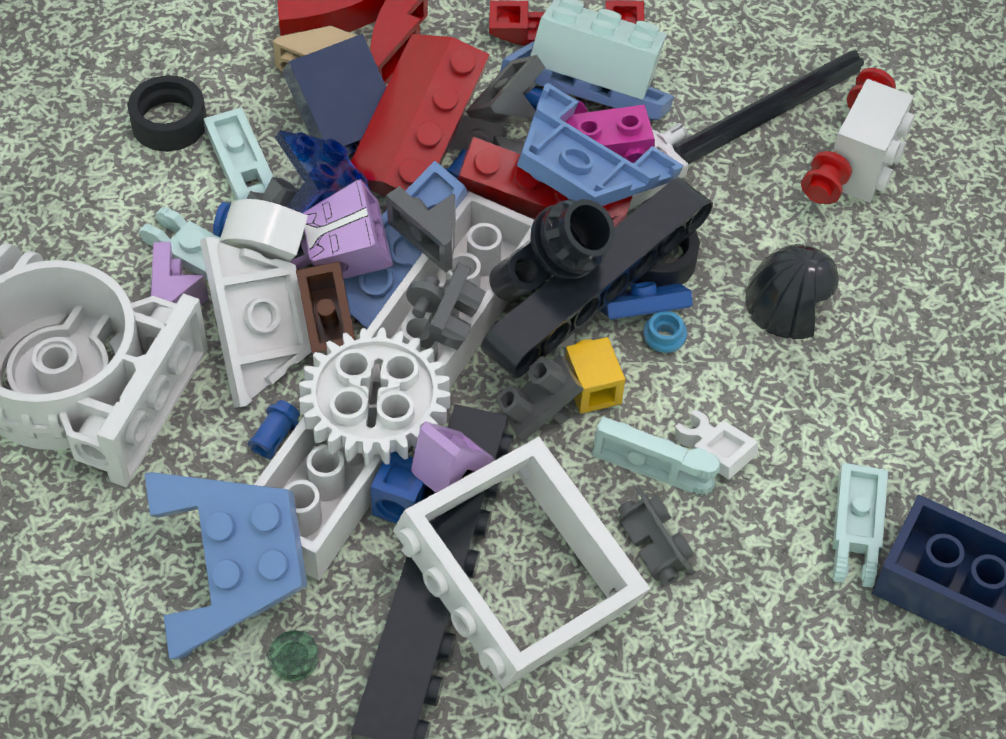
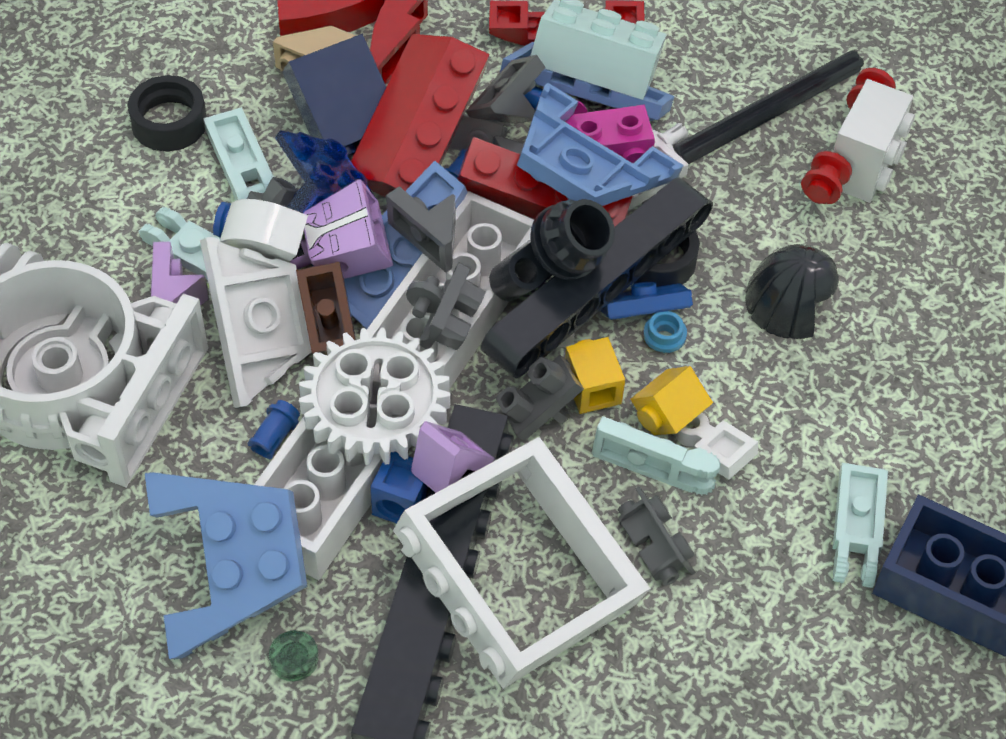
none -> yellow brick [630,366,713,436]

